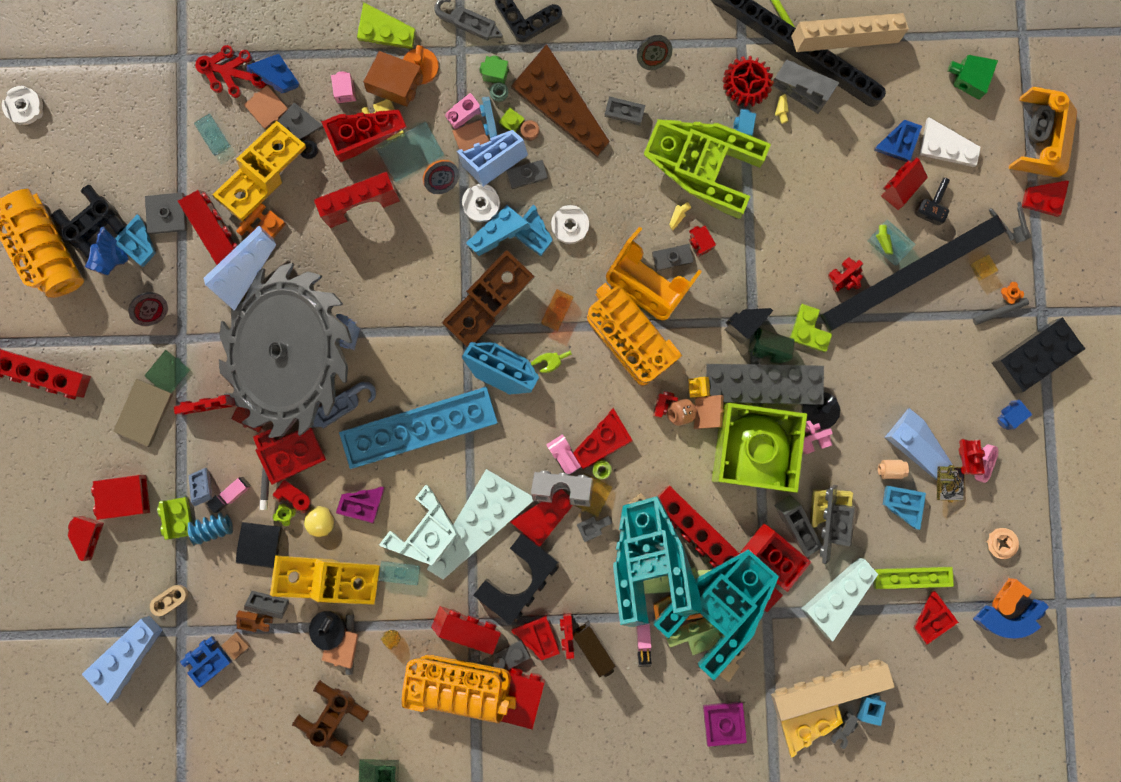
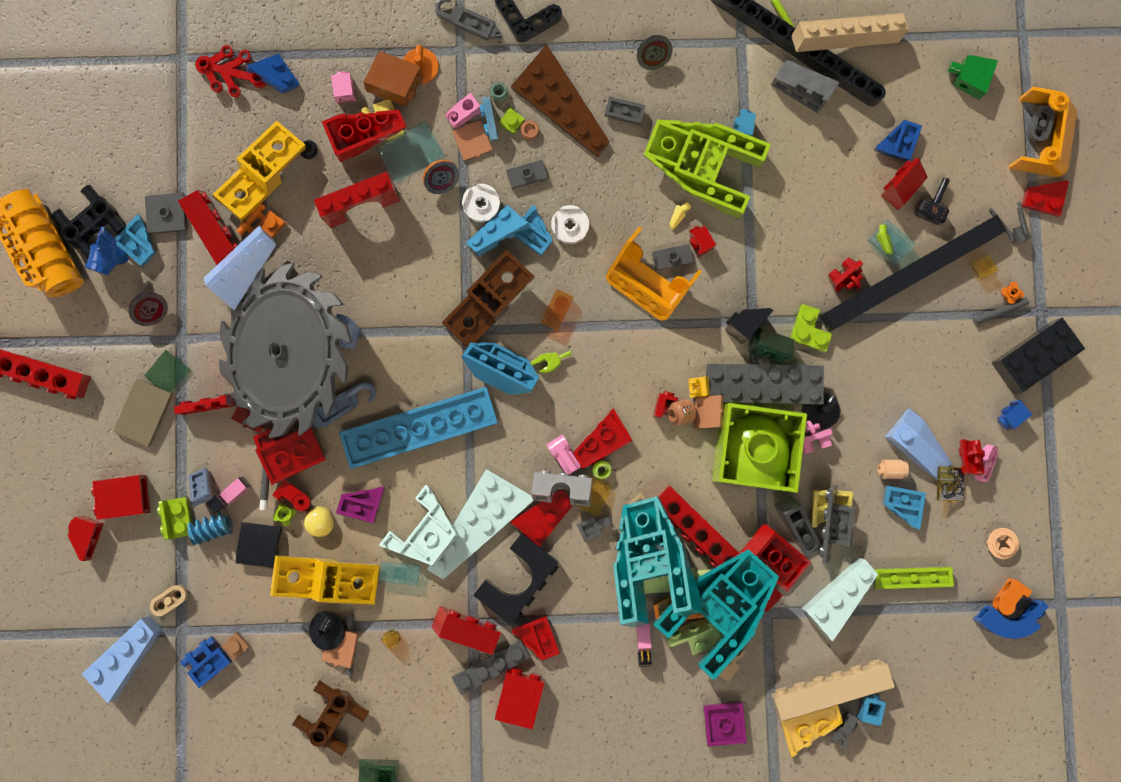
white plate [2,86,43,125] -> none
clear light blue plate [194,114,231,156] -> none
dark orange plate [236,610,273,632] -> none
nougat piece [244,85,288,130] -> none
dark grey plate [244,591,289,619] -> none
dark grey wing [273,103,324,150] -> none
lime wing [357,2,416,49] -> none
light orange piece [401,654,516,723] -> none
light blue wedge [457,130,528,187] -> none
bright green brick [480,56,509,84] -> none
red wing [560,613,574,659] -> none
dark brown brick [573,621,616,678] -> none
light orange piece [587,282,683,386] -> none
red gear [722,56,774,107] -> none
light yellow bar [775,94,789,124] -> none
red wing [913,591,959,645] -> none
white wing [919,118,980,167] -> none

